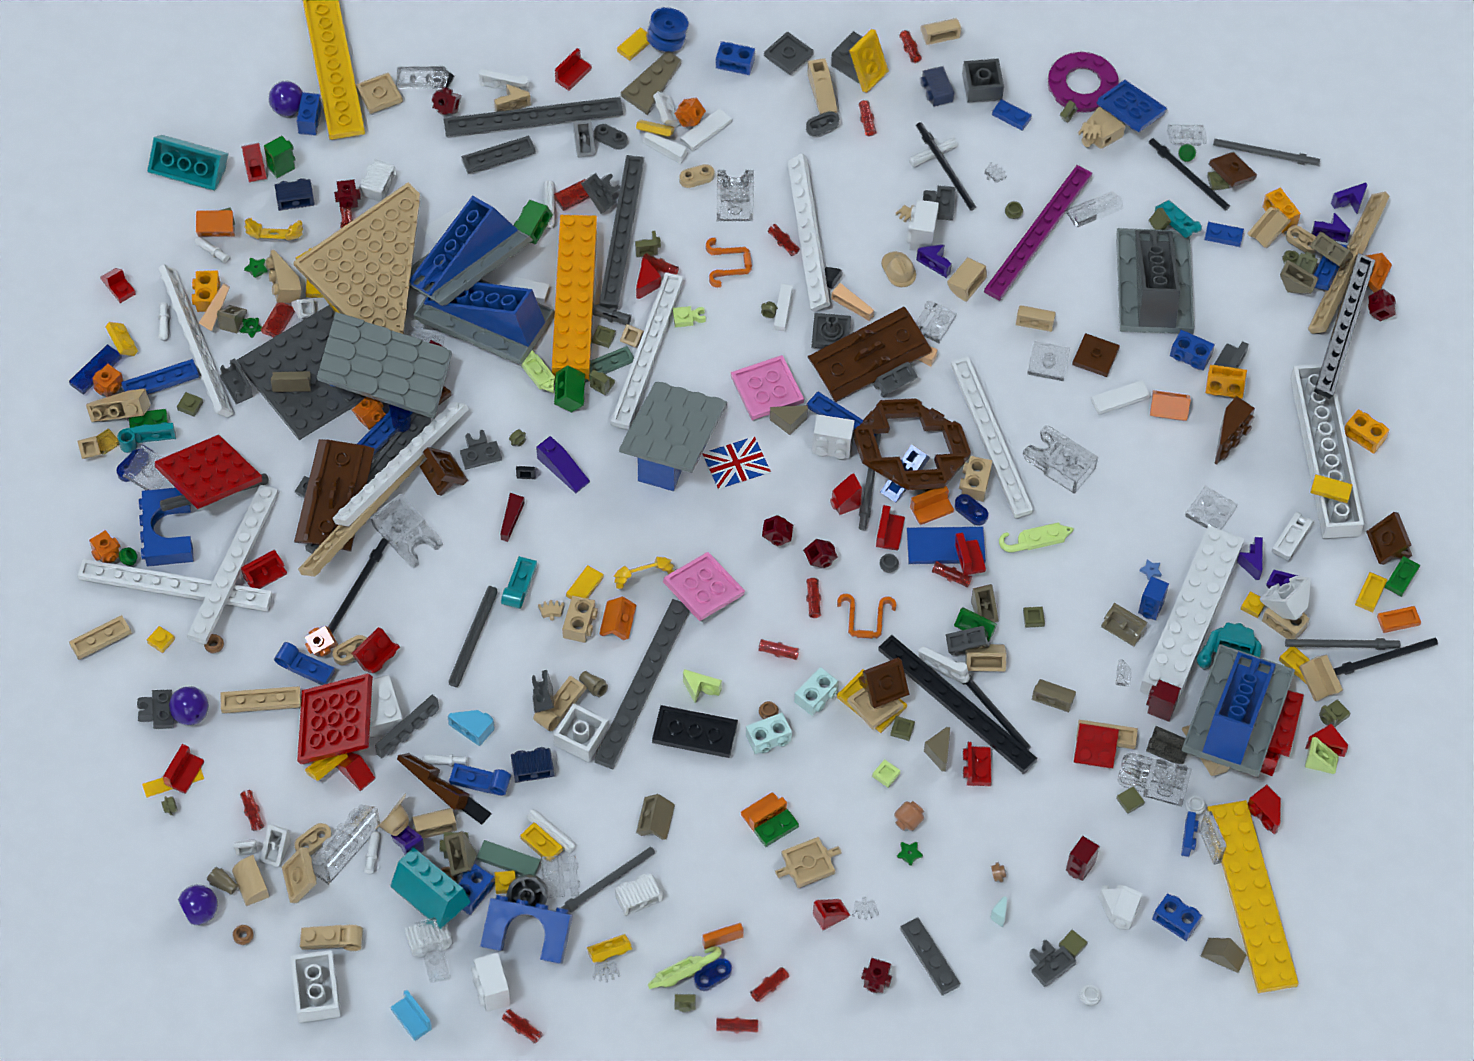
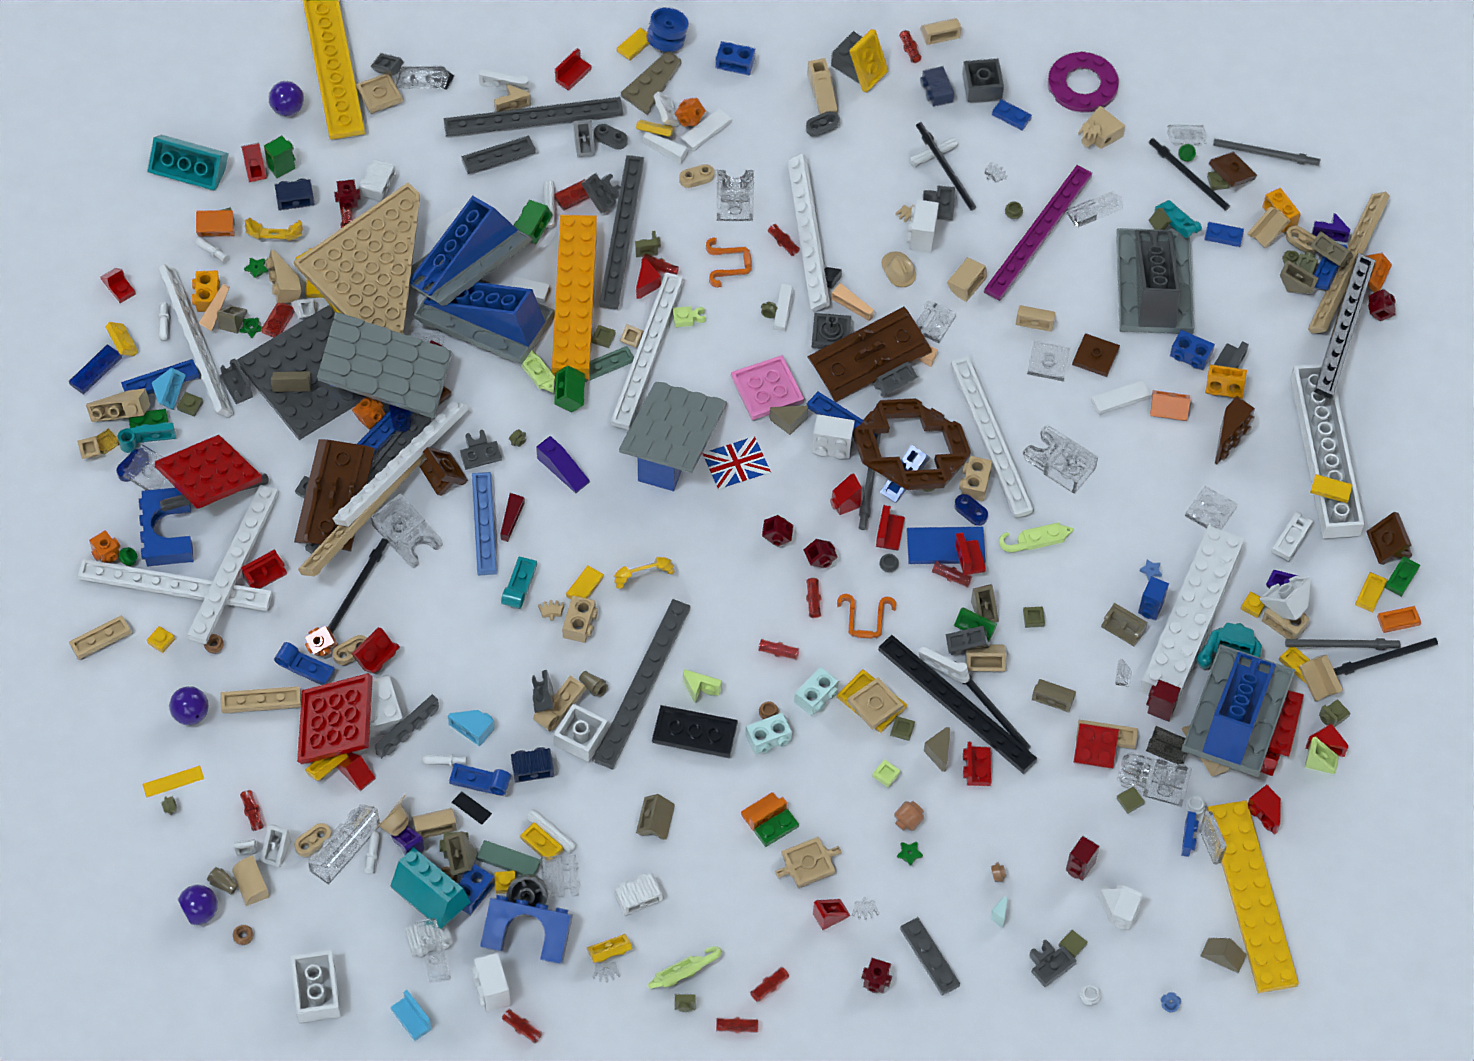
orange brick [92,364,123,397] -> none
dark grey plate [137,690,174,729] -> none
red panel [163,744,204,794] -> none
tan plate [282,847,317,903] -> none
blue brick [297,92,322,135] -> none
tan plate [300,925,363,951] -> none
reddish brown slope [397,753,470,811] -> none
dark red brick [432,87,461,115] -> none
dark grey axle [449,586,497,687] -> none
black slope [516,466,536,479] -> none
dark grey bar [561,847,655,913] -> none
olive bracket [589,369,615,395] -> none
dark grey pin [593,304,631,325] -> none
orange panel [599,596,636,640] -> none
bright pink plate [663,552,745,621] -> none
clear blue plate [694,958,732,991] -> none
orange tile [702,923,744,950] -> none
dark grey plate [764,31,814,75] -> none
clear red pin [858,100,876,136] -> none
reddish brown bracket [859,657,910,708] -> none
orange panel [910,486,954,525] -> none
dark purple slope [916,244,952,278] -> none
olive tile [1060,101,1078,123] -> none
blue plate [1096,80,1167,132] -> none
blue brick [1152,893,1202,942] -> none
dark purple slope [1237,537,1263,580] -> none
dark purple slope [1331,182,1367,214] -> none
light orange brick [1344,409,1390,454] -> none
none -> medium azure slope [152,368,186,410]
none -> dark grey plate [370,53,404,76]
none -> medium blue tile [472,472,497,576]
none -> medium blue plate [1161,992,1181,1012]

